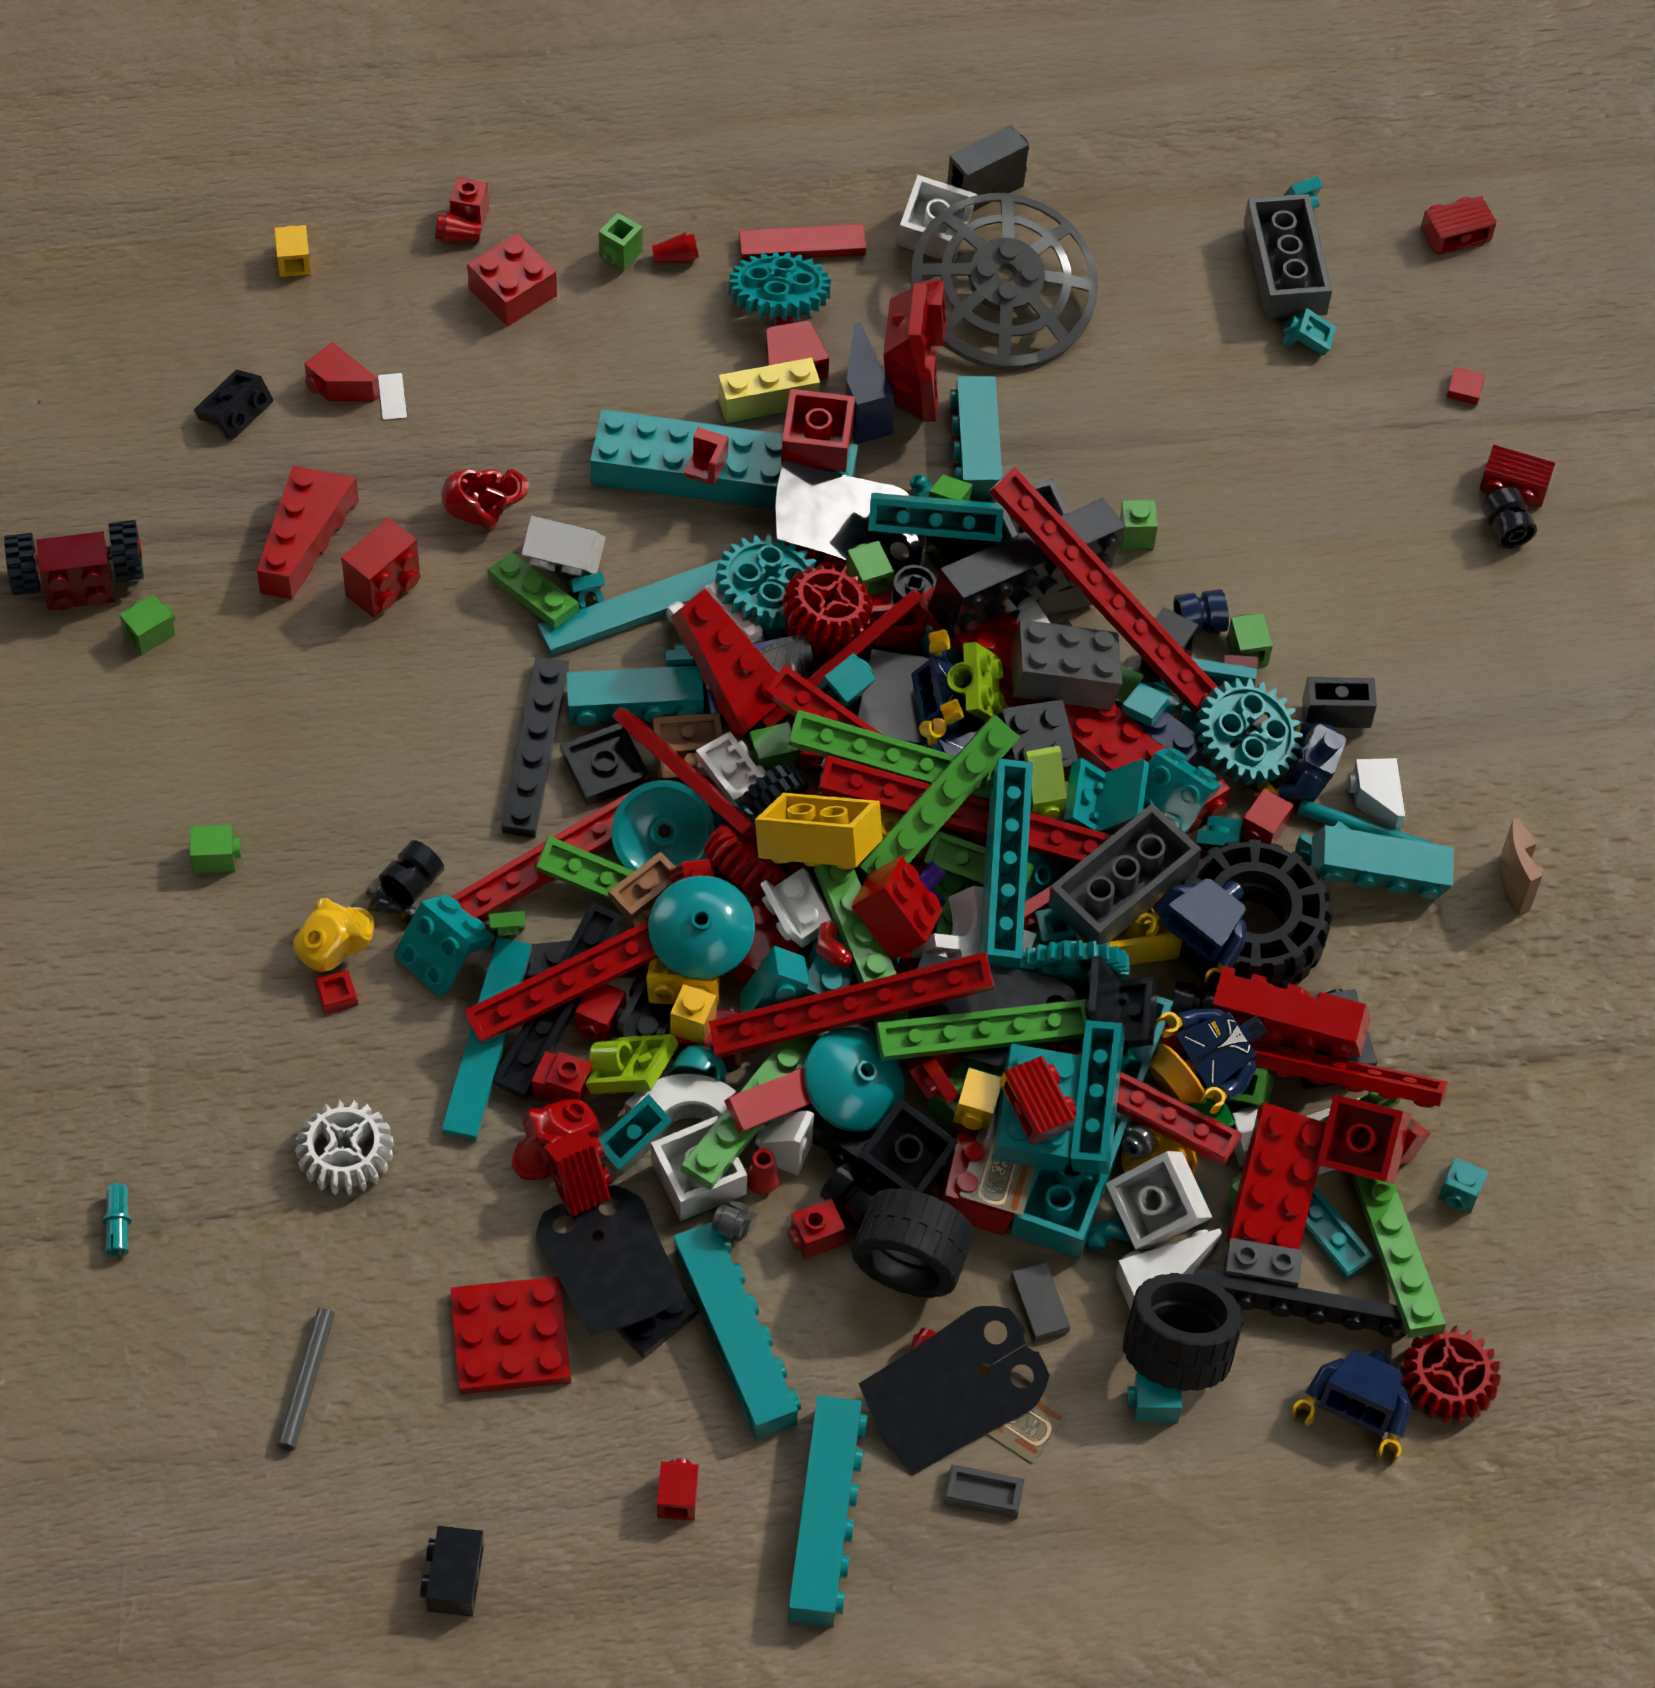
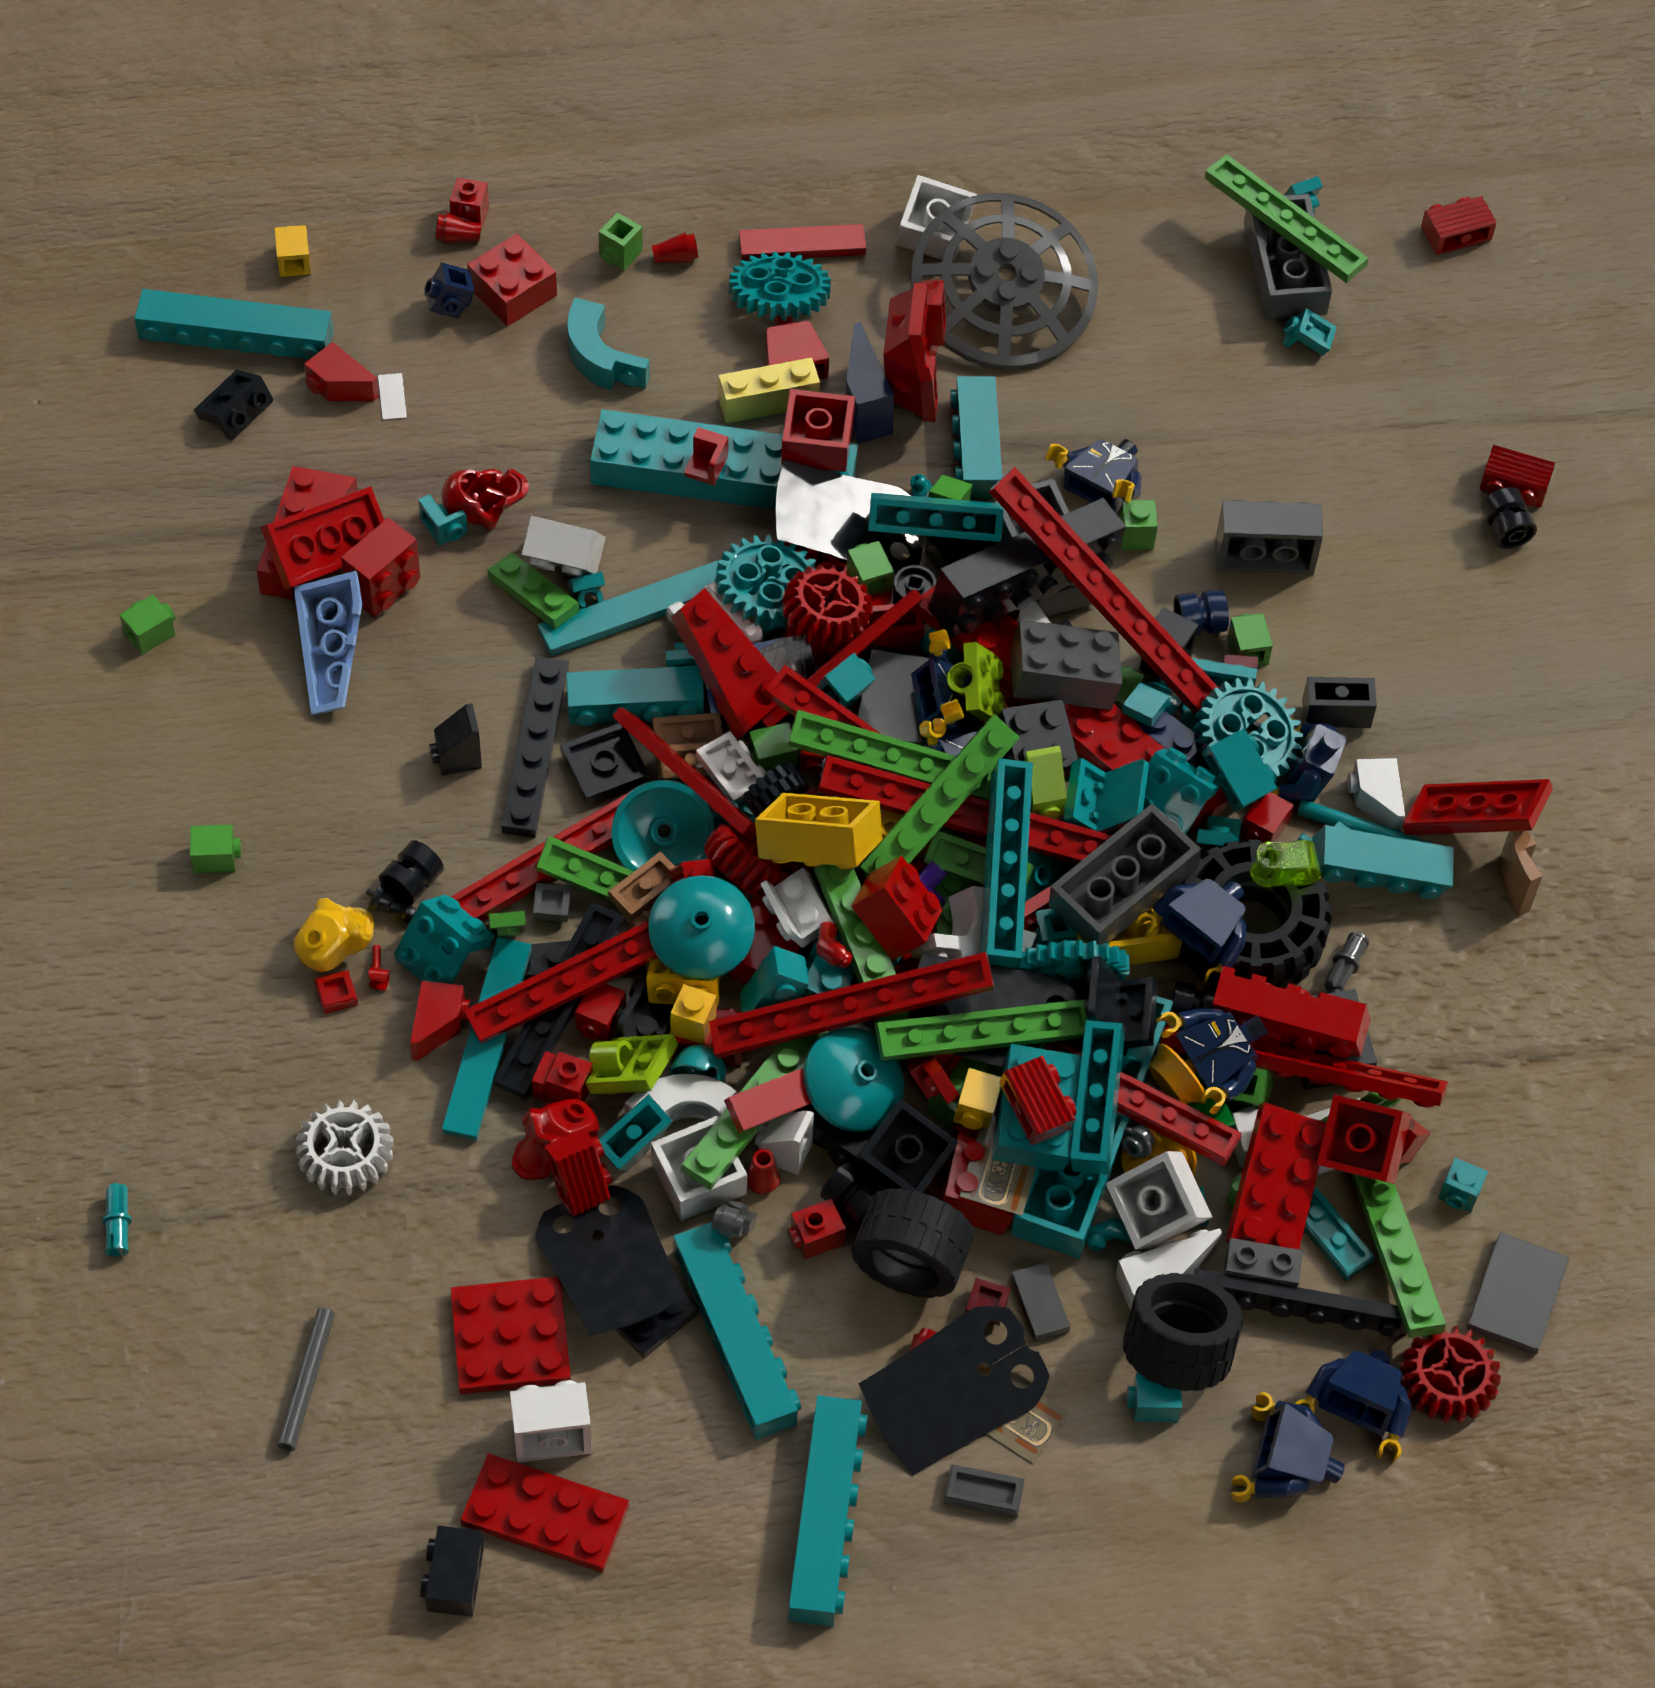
brick [4,520,144,610] -> none
red brick [657,1458,699,1521] -> none
black brick [947,125,1029,212] -> none
red tile [1447,366,1486,405] -> none
none -> teal brick [134,289,334,360]
none -> red plate [260,486,385,590]
none -> light blue wedge [294,571,362,716]
none -> red hand [368,945,390,991]
none -> red slope [410,981,471,1060]
none -> teal bracket [418,494,467,546]
none -> dark blue brick [424,262,474,318]
none -> black slope [429,703,482,776]
none -> red plate [460,1453,630,1573]
none -> white brick [510,1380,592,1463]
none -> dark grey plate [533,883,571,922]
none -> teal arch [567,297,650,390]
none -> dark red plate [965,1278,1011,1326]
none -> dark blue torso [1044,439,1142,514]
none -> teal brick [1201,728,1278,813]
none -> bright green plate [1204,154,1369,283]
none -> dark grey brick [1215,500,1323,574]
none -> dark blue torso [1231,1392,1345,1503]
none -> clear neon green piece [1250,839,1321,887]
none -> dark grey axle [1324,932,1370,991]
none -> red tile [1402,779,1553,835]
none -> dark grey tile [1467,1232,1569,1355]

